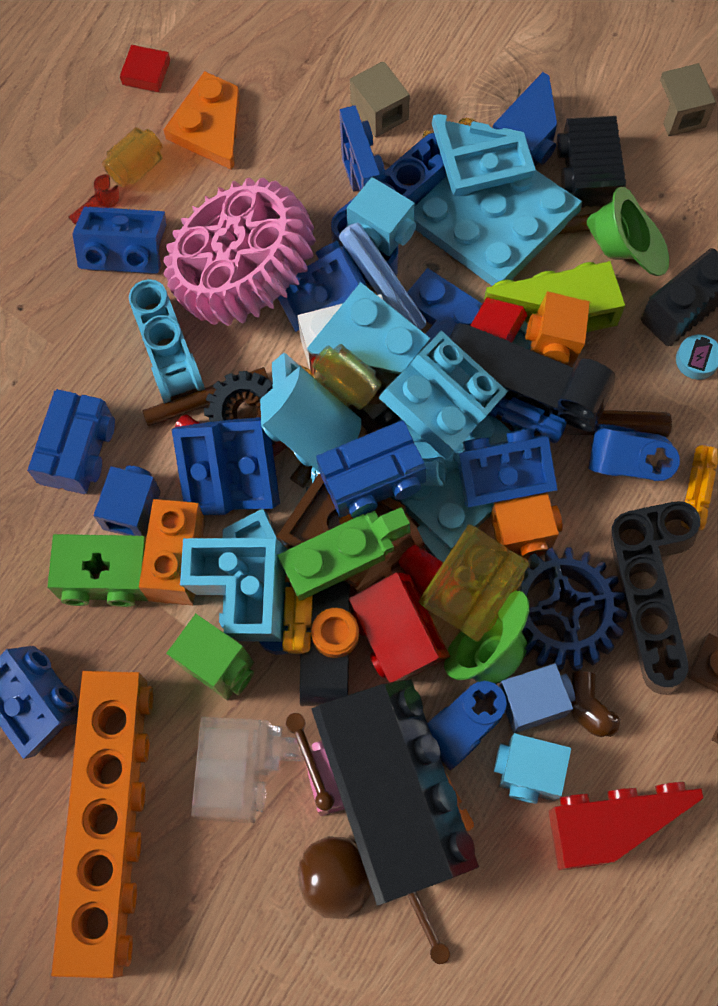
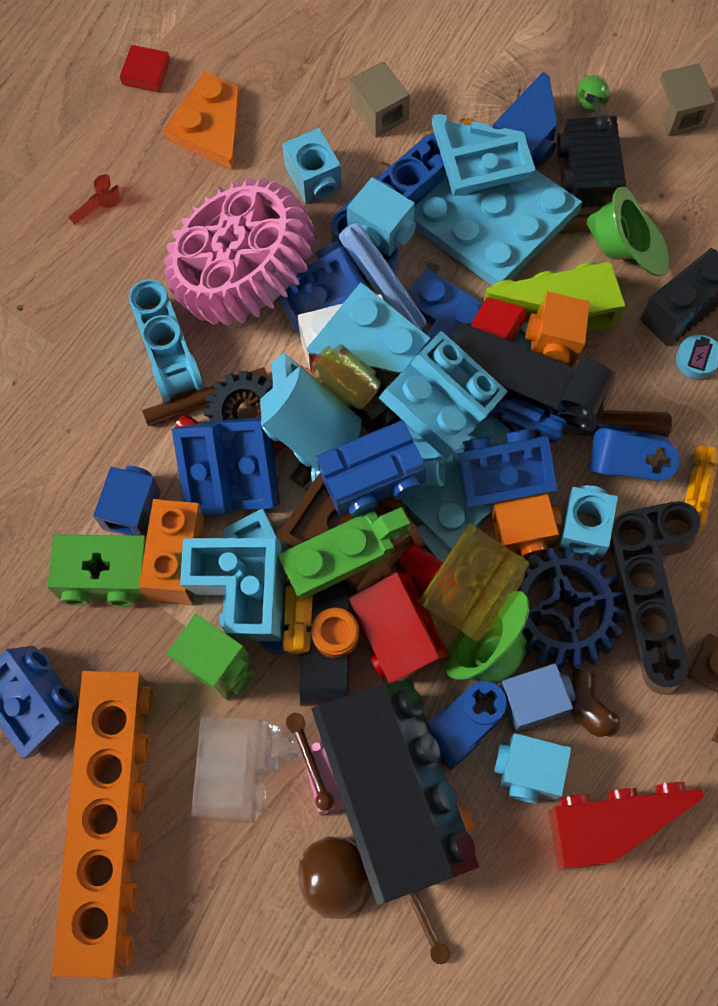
blue brick [27,389,115,495] -> none
blue bracket [72,207,166,273] -> none
clear yellow brick [102,127,163,188] -> none
blue plate [339,105,386,192] -> none
none -> medium azure brick [282,128,342,204]
none -> medium azure brick [557,485,618,560]
none -> bright green hinge [576,75,612,132]

